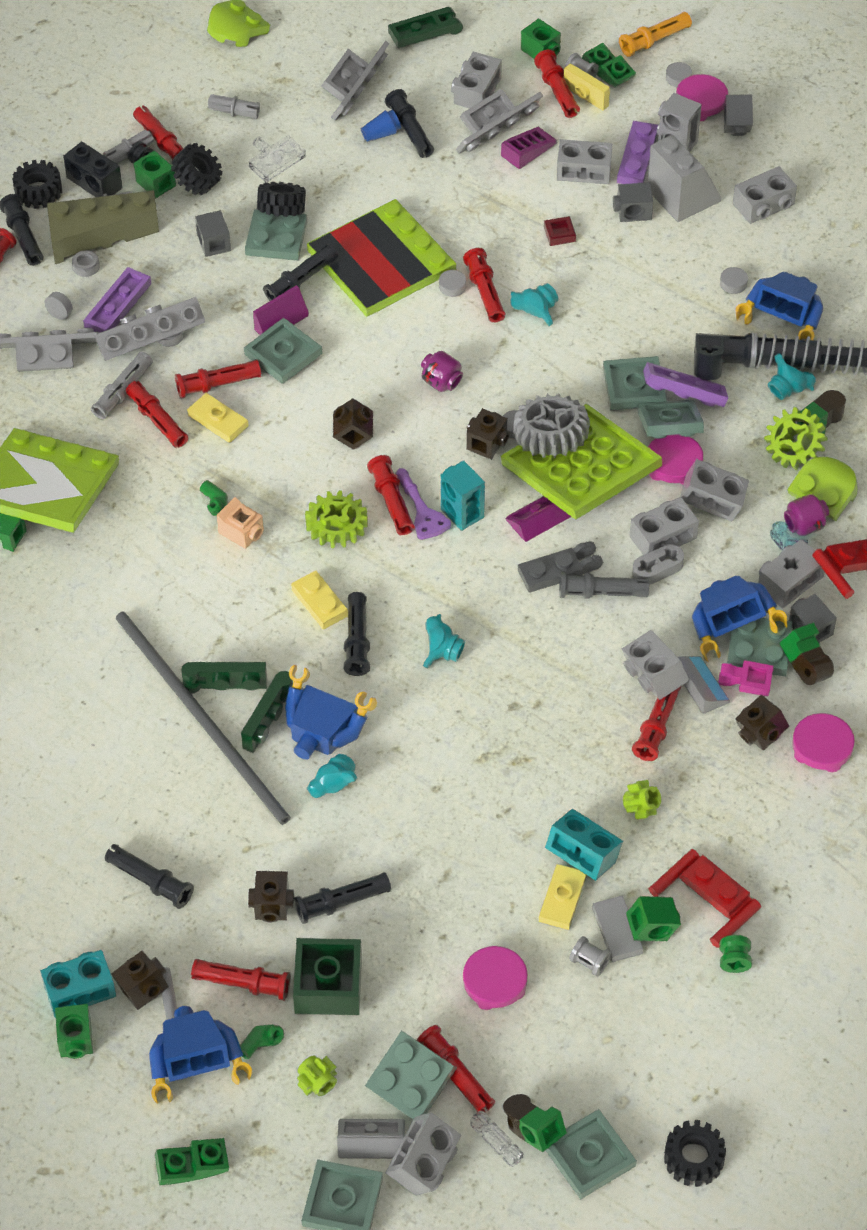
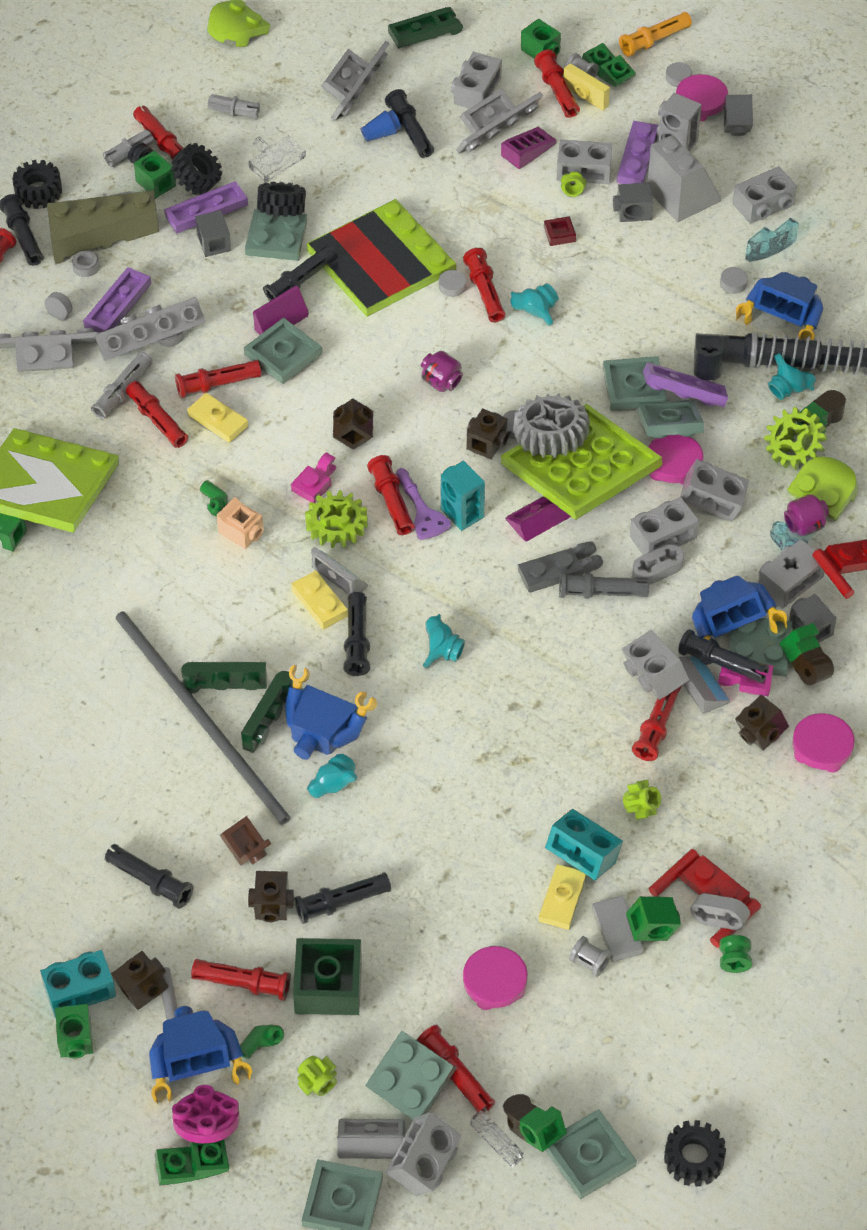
black brick [63,141,123,197] -> none
none -> medium lavender plate [164,181,248,234]
none -> dark pink tile [172,1085,239,1143]
none -> reddish brown bracket [220,816,272,865]
none -> dark pink plate [291,452,336,503]
none -> light grey slope [311,547,368,595]
none -> lime plate [560,171,586,197]
none -> black pin [678,629,769,683]
none -> light grey beam [690,894,750,930]
none -> clear light blue slope [745,217,799,262]

